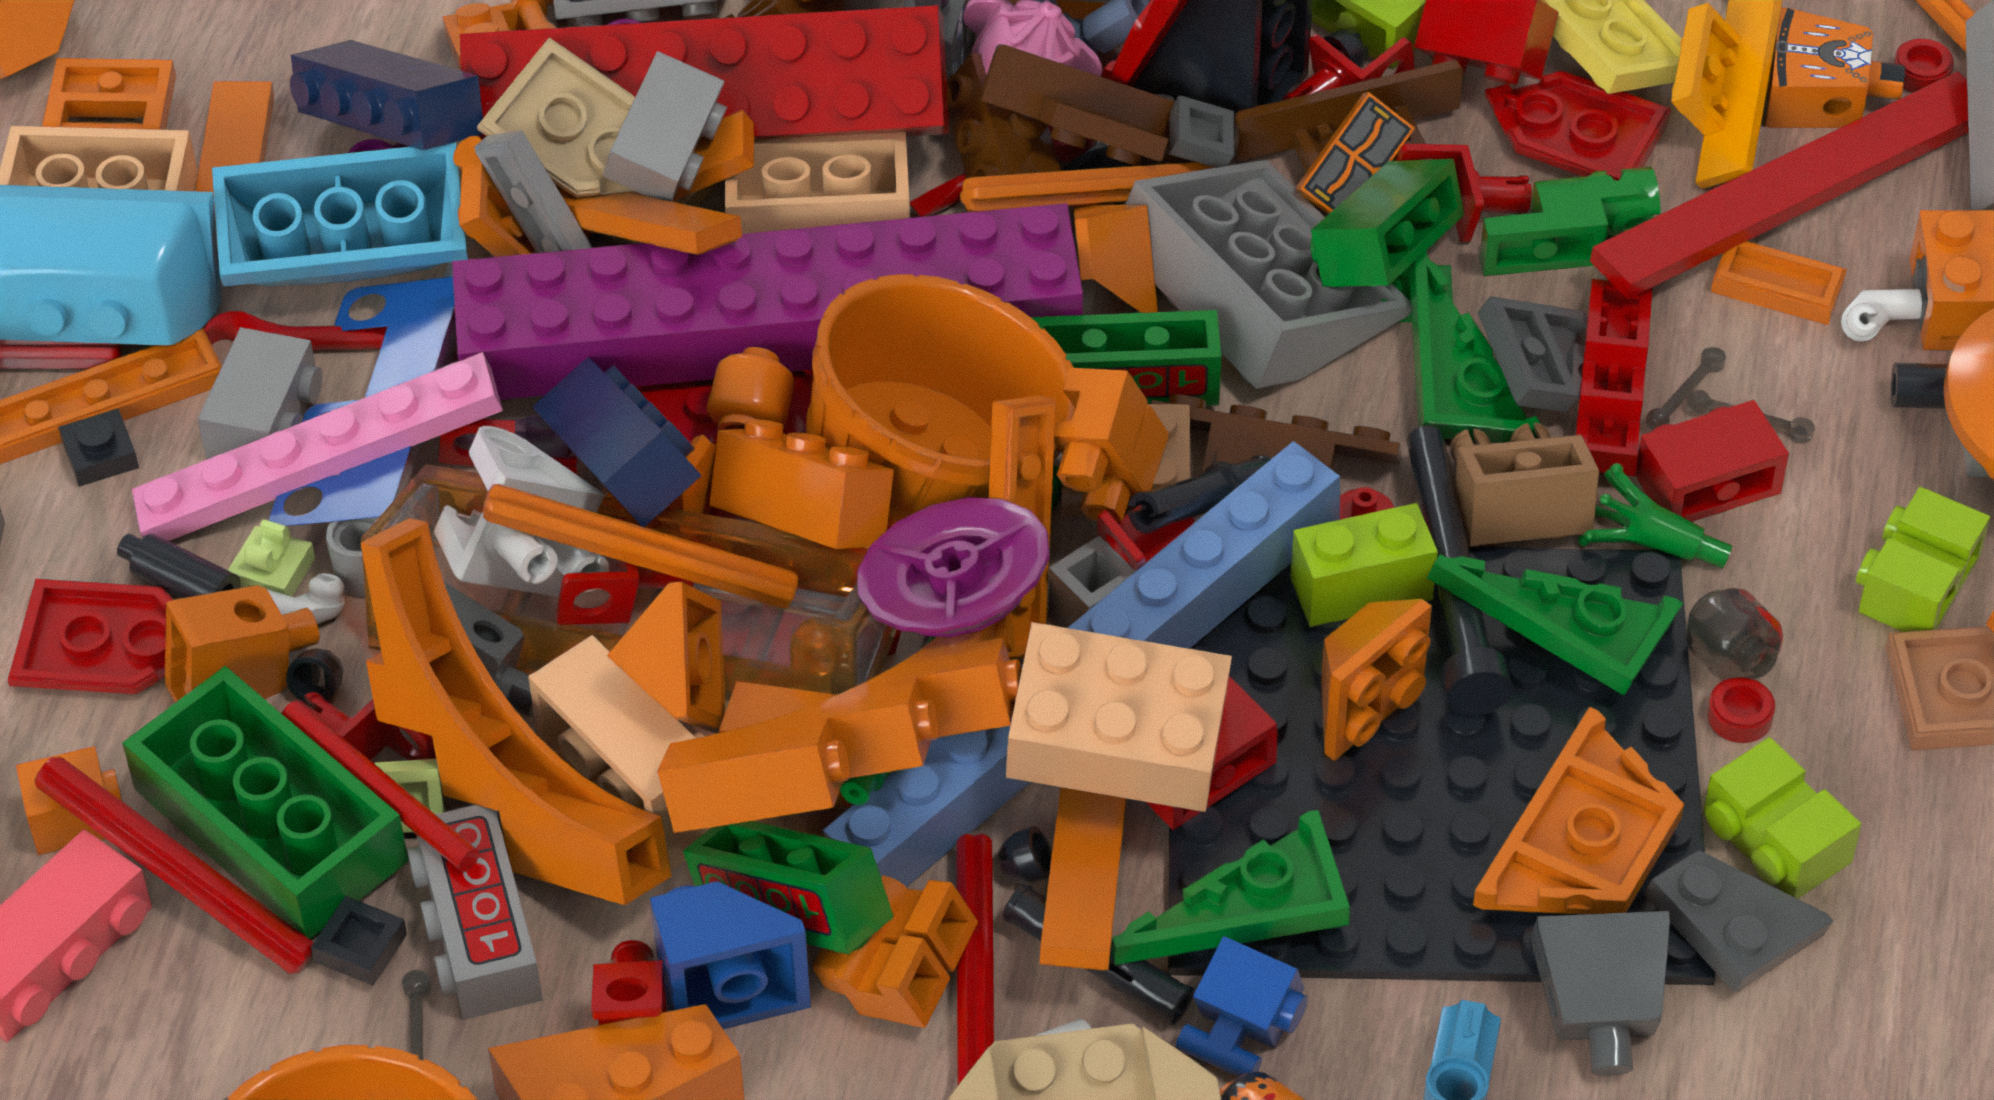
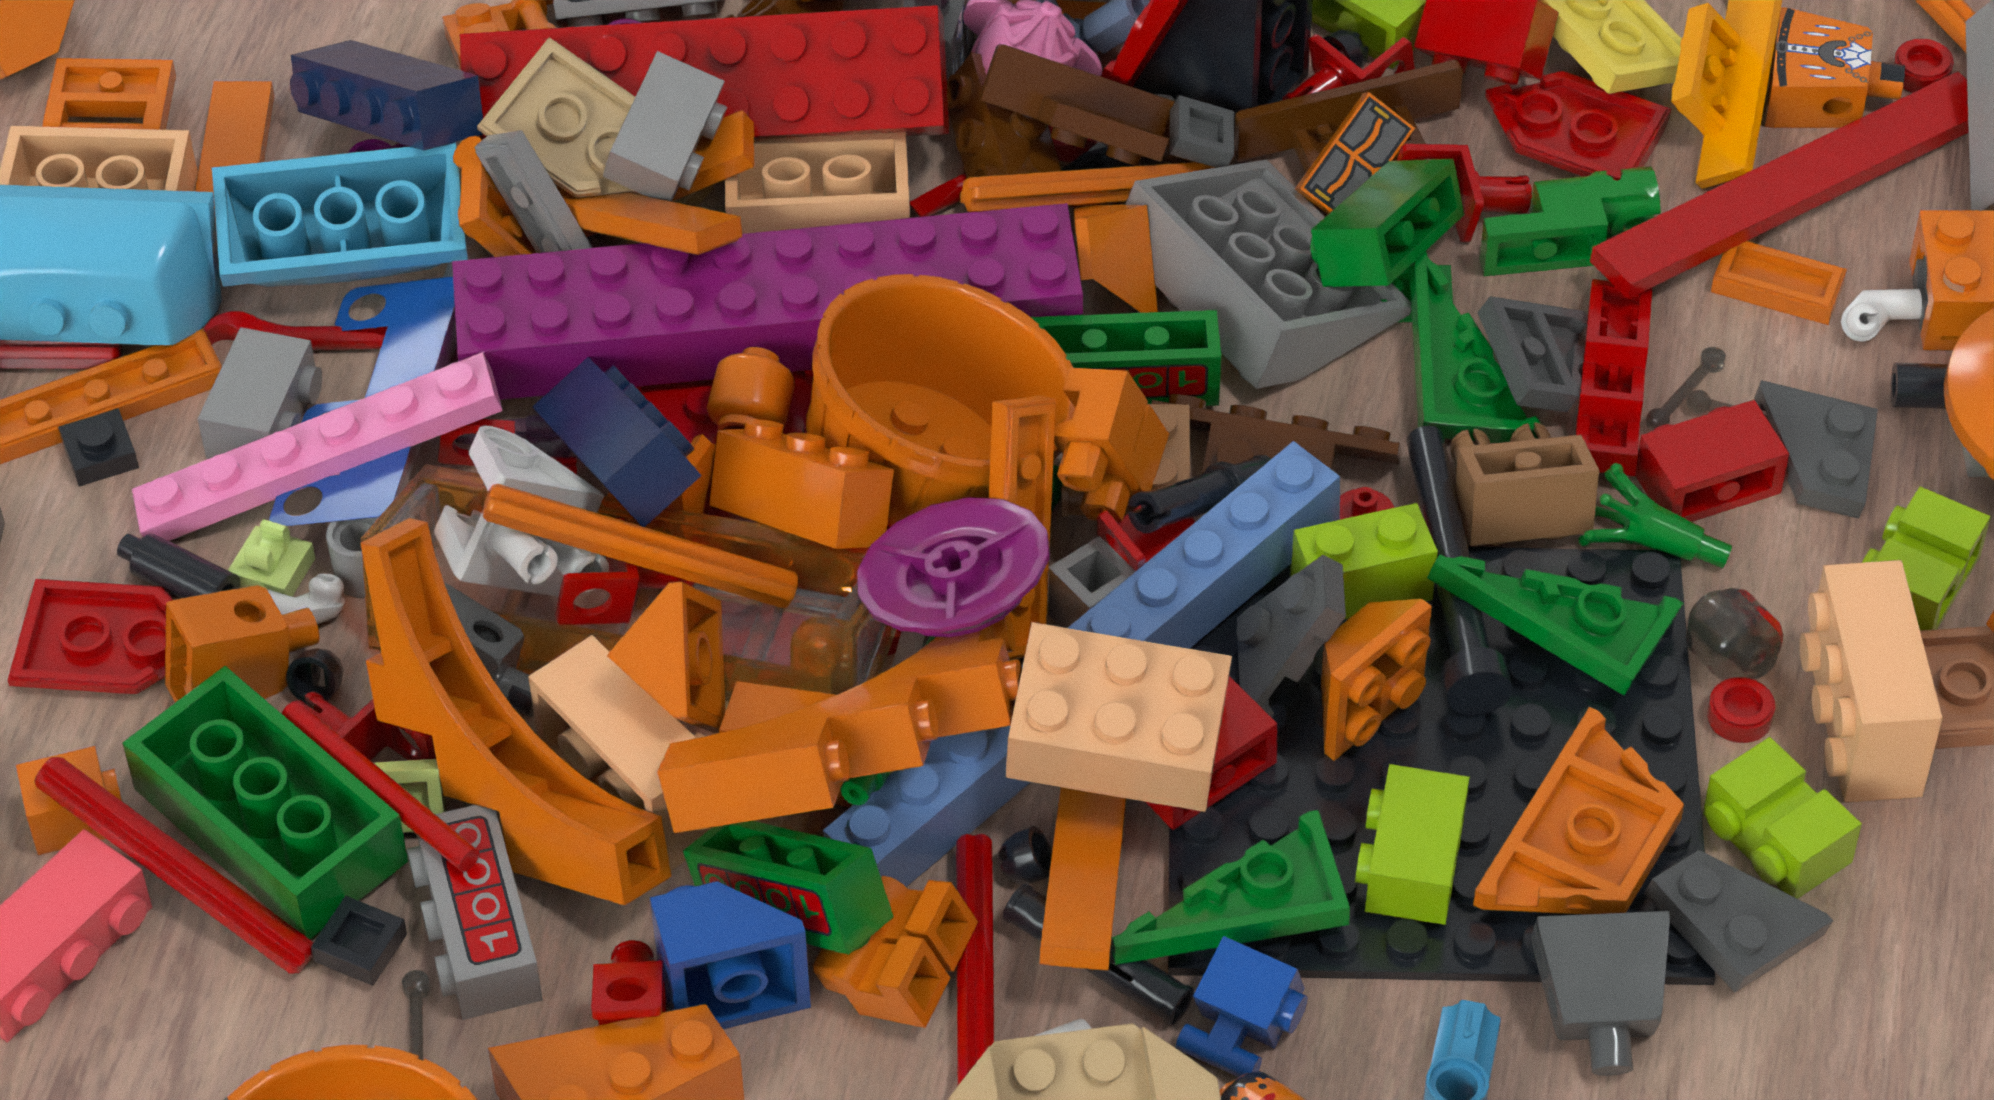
none -> dark grey wing [1236,555,1346,718]
none -> lime brick [1355,764,1469,925]
none -> dark grey wing [1754,380,1878,519]
none -> light nougat brick [1800,560,1943,803]

